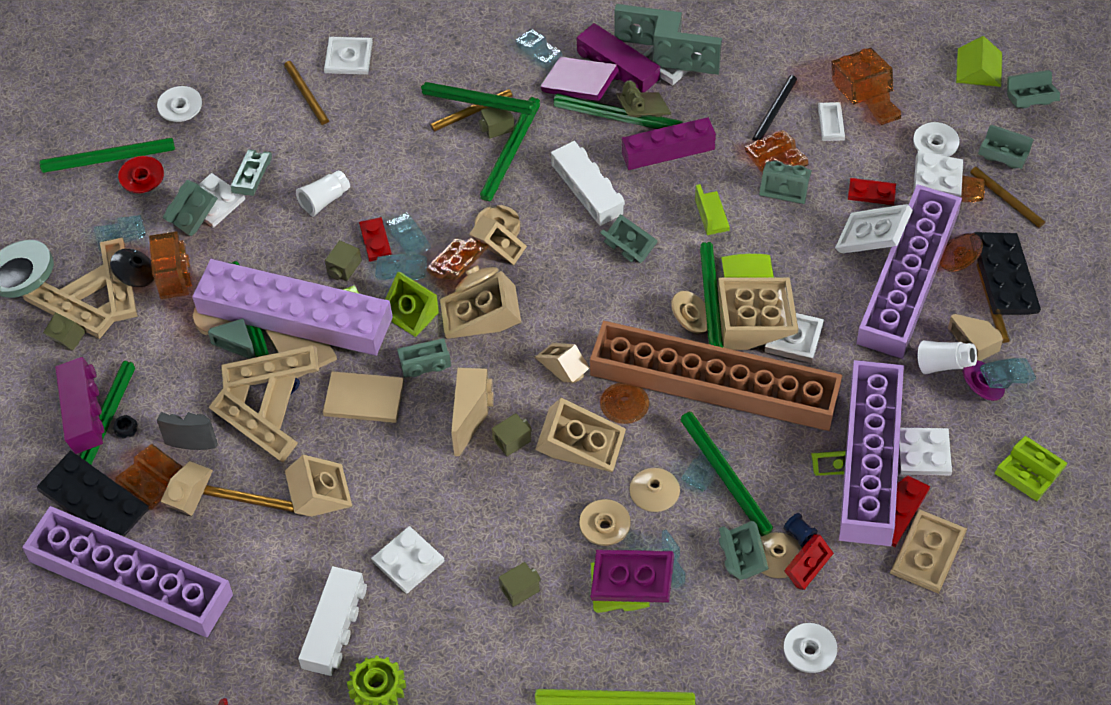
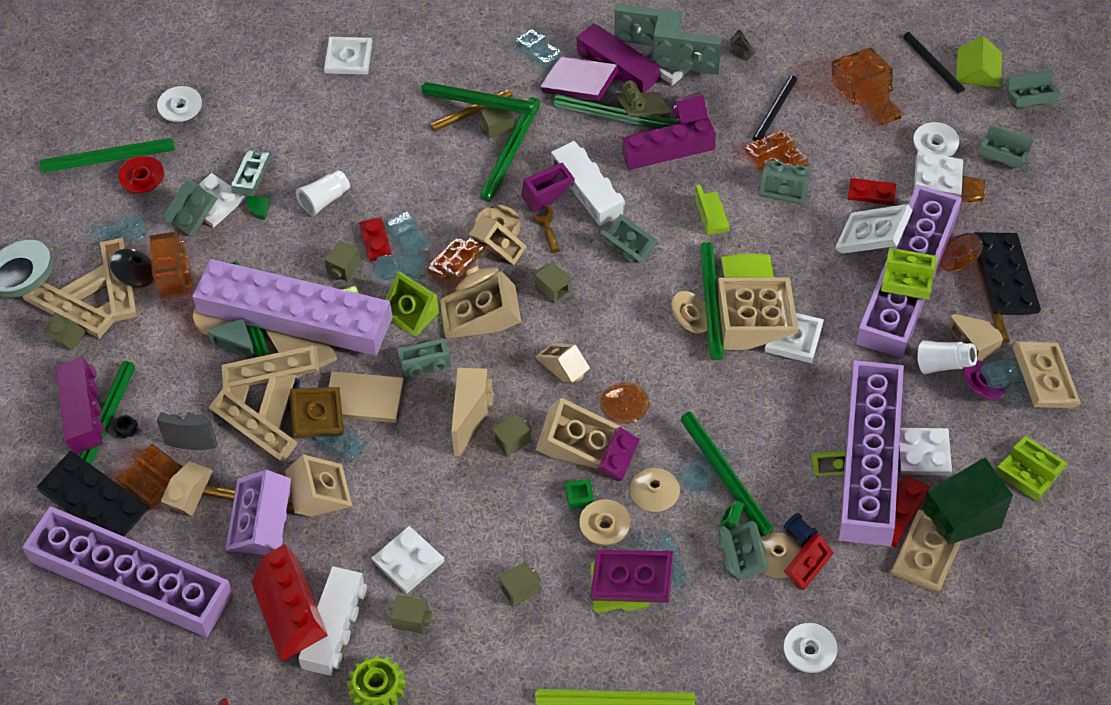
pearl gold bar [284,61,329,125] -> none
nougat brick [590,320,843,431] -> none
white tile [818,102,845,141] -> none
pearl gold bar [970,166,1045,228] -> none
none -> lavender slope [225,470,291,555]
none -> green tile [247,196,270,220]
none -> red slope [251,544,328,662]
none -> pearl gold tile [290,387,344,438]
none -> clear light blue slope [311,428,367,463]
none -> olive brick [390,594,432,634]
none -> magenta slope [521,162,575,212]
none -> pearl gold piece [533,205,560,253]
none -> olive brick [535,261,572,304]
none -> green plate [565,479,594,509]
none -> magenta plate [598,426,640,482]
none -> magenta slope [672,92,708,124]
none -> green tile [718,500,744,530]
none -> clear smoke slope [729,29,756,61]
none -> lime slope [881,247,937,300]
none -> black bar [903,32,965,94]
none -> dark green slope [923,458,1013,545]
none -> tan tile [1012,341,1081,408]

